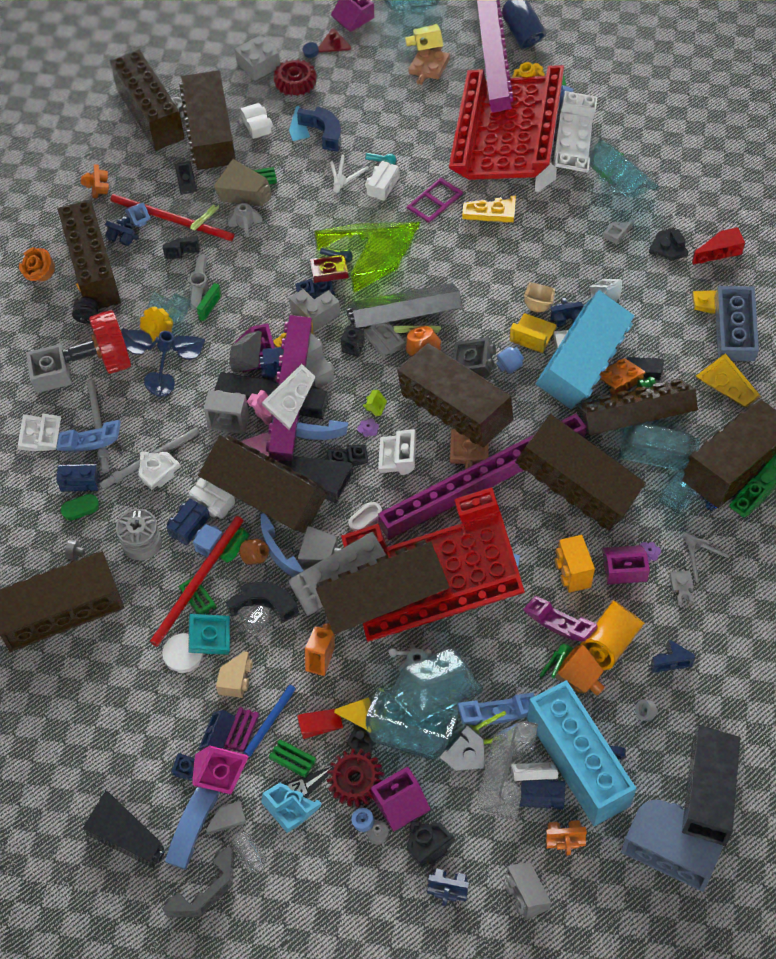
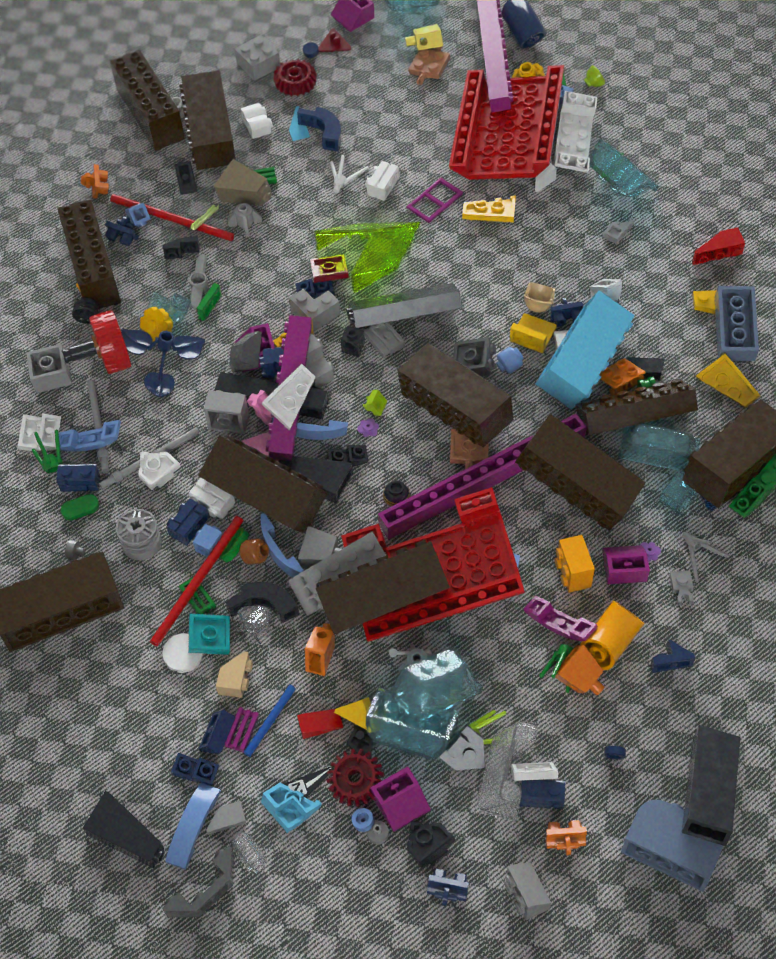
orange cone [19,247,55,282] -> none
dark pink slope [192,746,249,794] -> none
green tile [269,739,316,778] -> none
bar [320,247,353,263] -> none
white tile [348,502,382,532] -> none
teal bar [365,153,397,165] -> none
white brick [378,429,416,475] -> none
yellowish green piece [394,326,441,333] -> none
orange cone [406,326,441,356] -> none
medium blue slope [457,692,535,725] -> none
medium azure brick [527,680,636,826] -> none
light grey tile [635,699,658,721] -> none
black plate [649,227,689,261] -> none
none -> green plant [32,429,63,473]
none -> black piece [383,480,410,506]
none -> lime brick [584,65,605,87]

